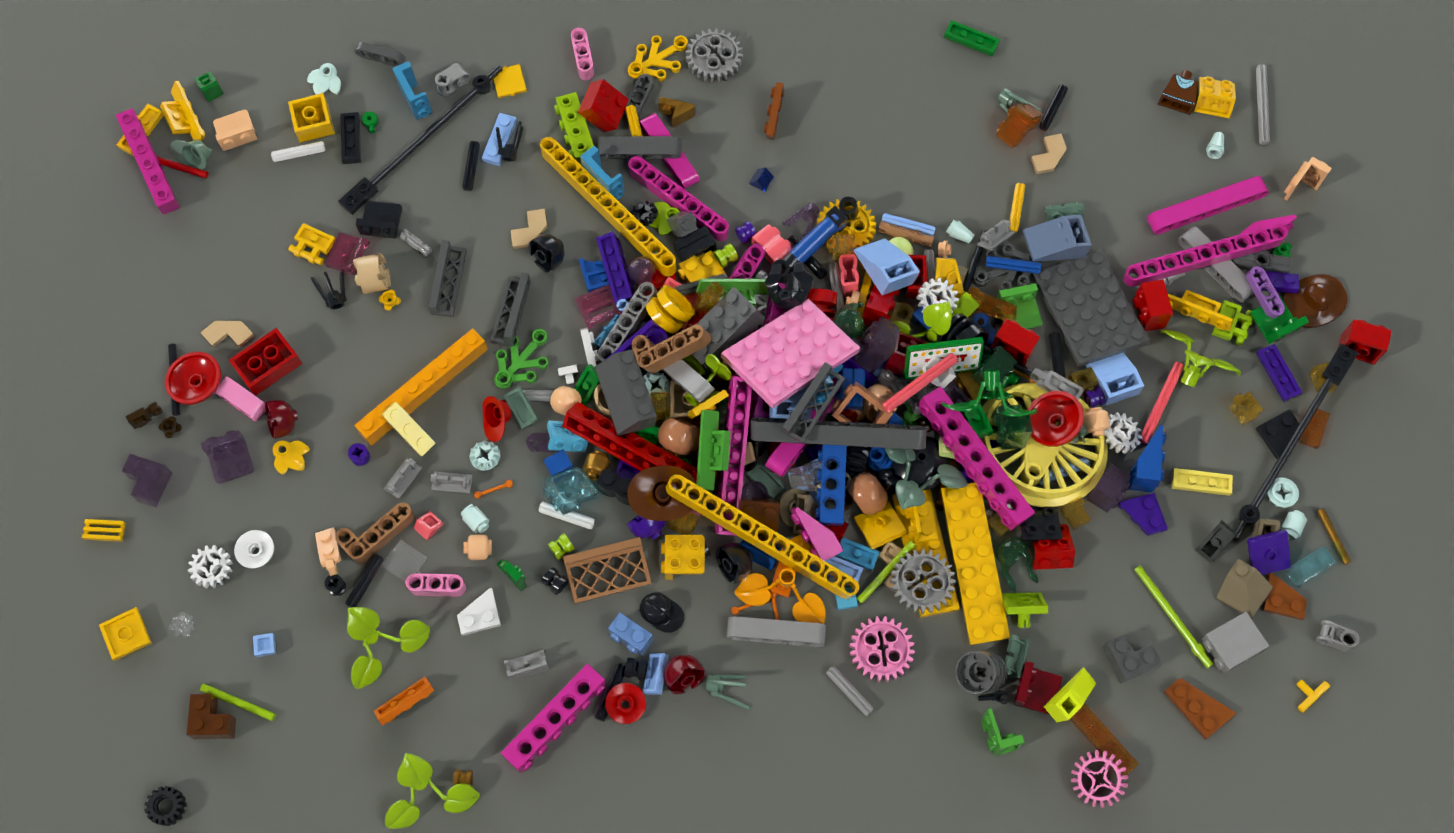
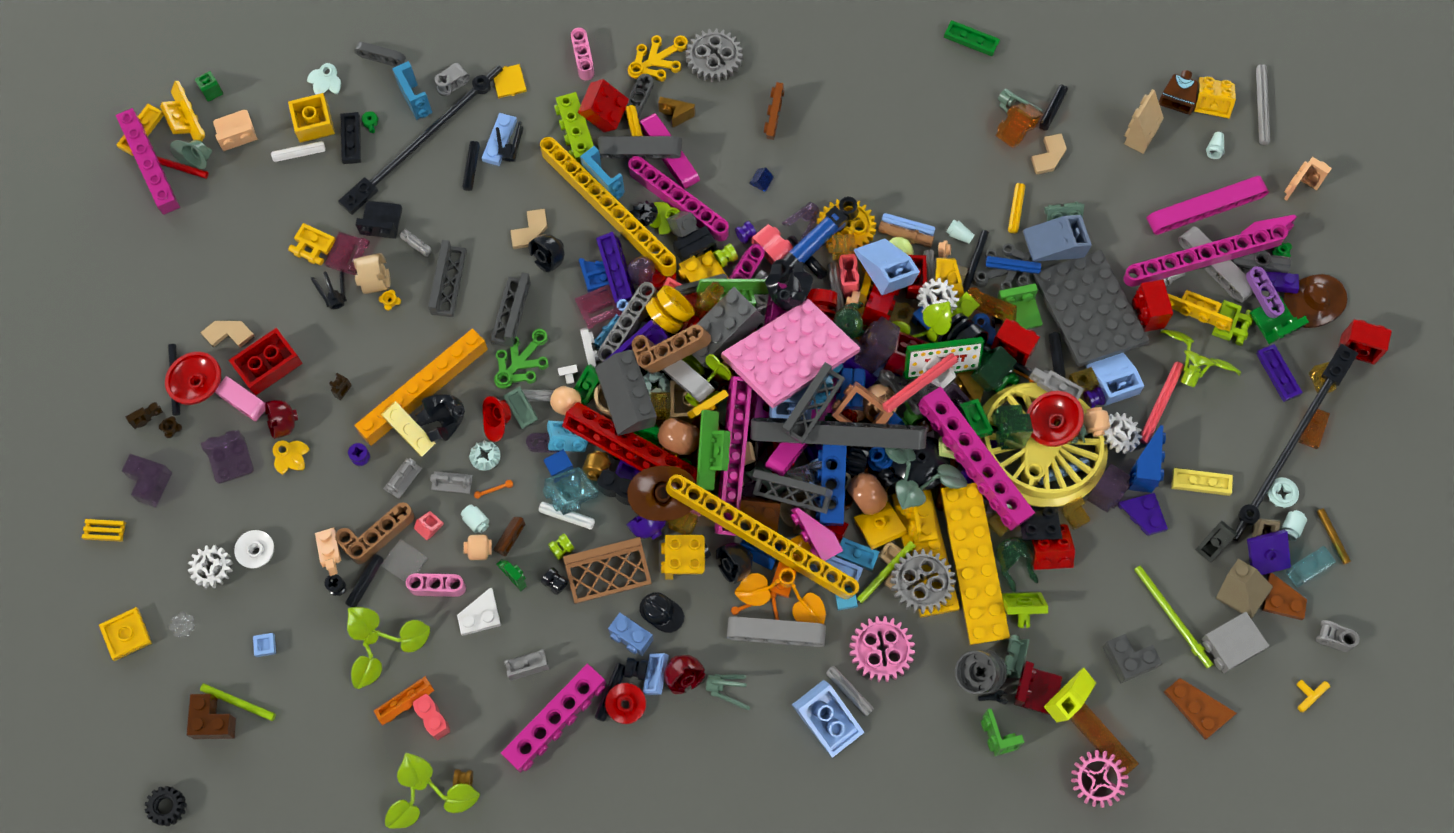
green plant [942,369,1037,417] -> none
light grey hinge [977,220,1015,250] -> none
clear yellow brick [1229,392,1264,426] -> none
black wing [1256,409,1300,459] -> none
none -> dark brown plate [329,373,352,401]
none -> coral brick [413,694,450,740]
none -> black piece [415,394,465,442]
none -> reddish brown slope [494,517,525,557]
none -> dark grey fence [752,469,833,514]
none -> light blue slope [792,680,864,758]
none -> tan slope [1124,89,1164,154]

